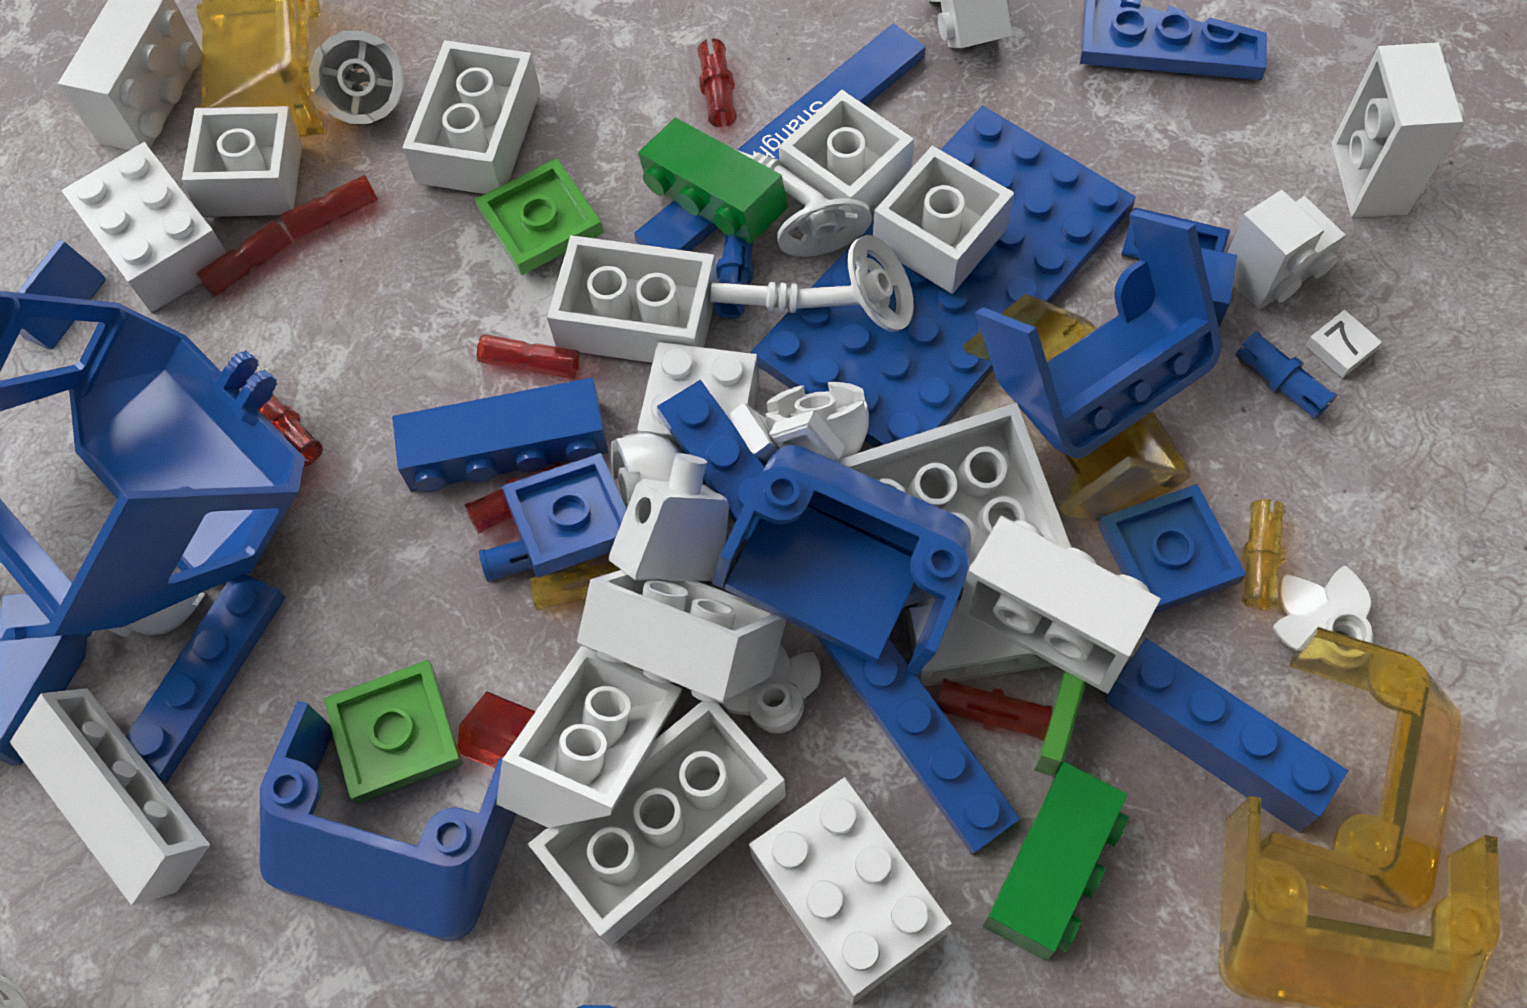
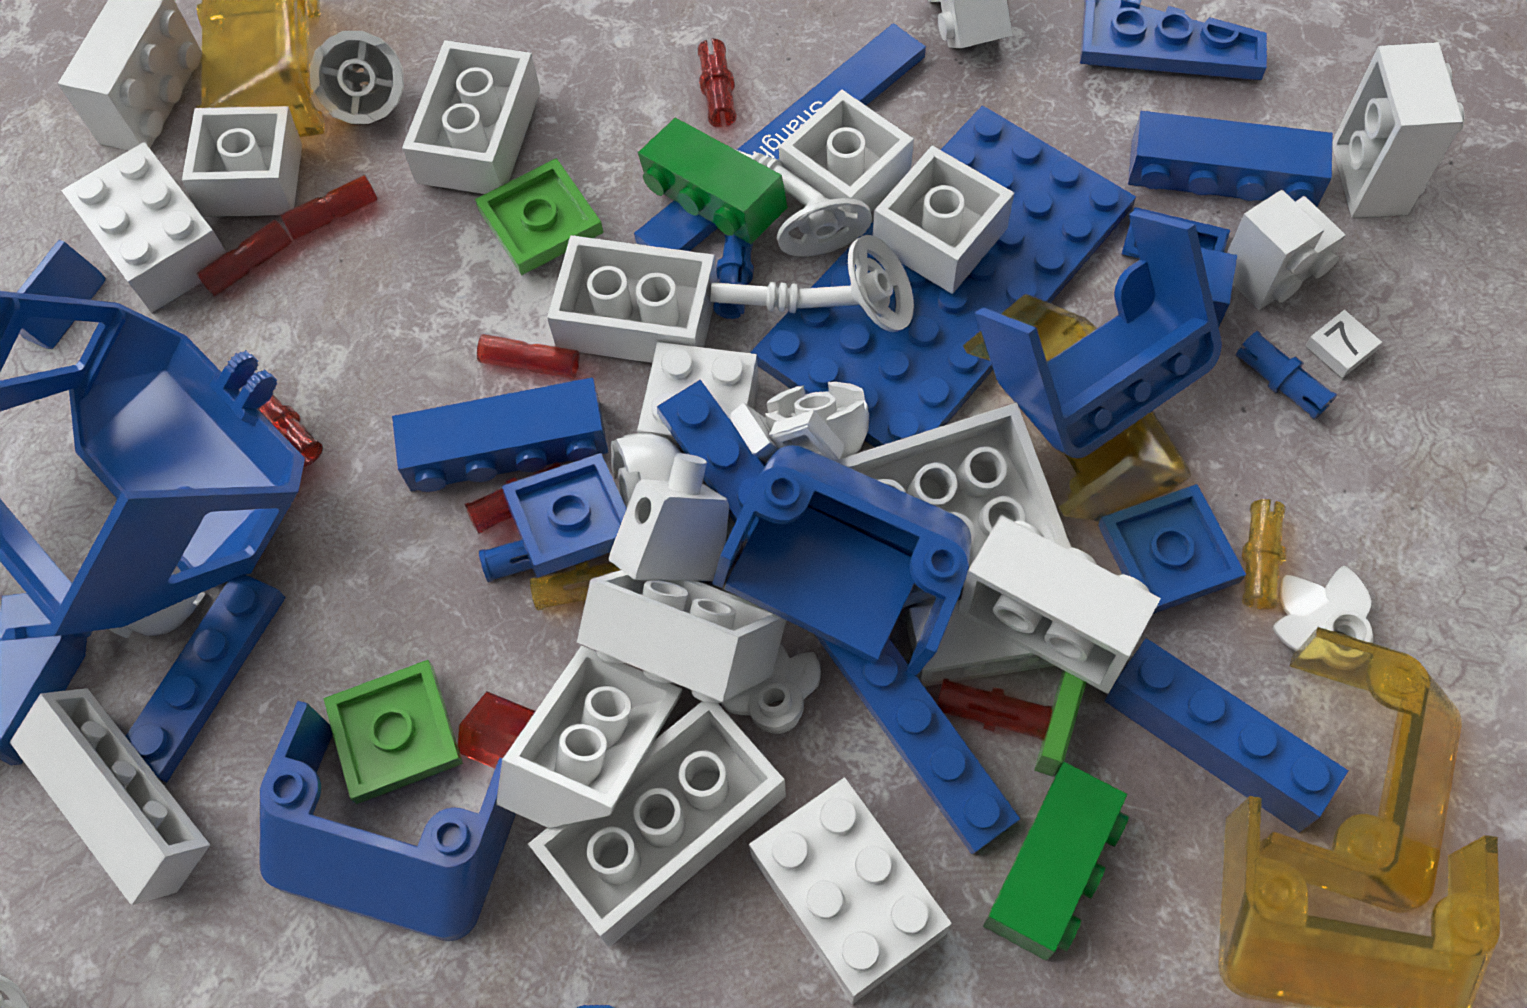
none -> blue brick [1128,110,1333,207]

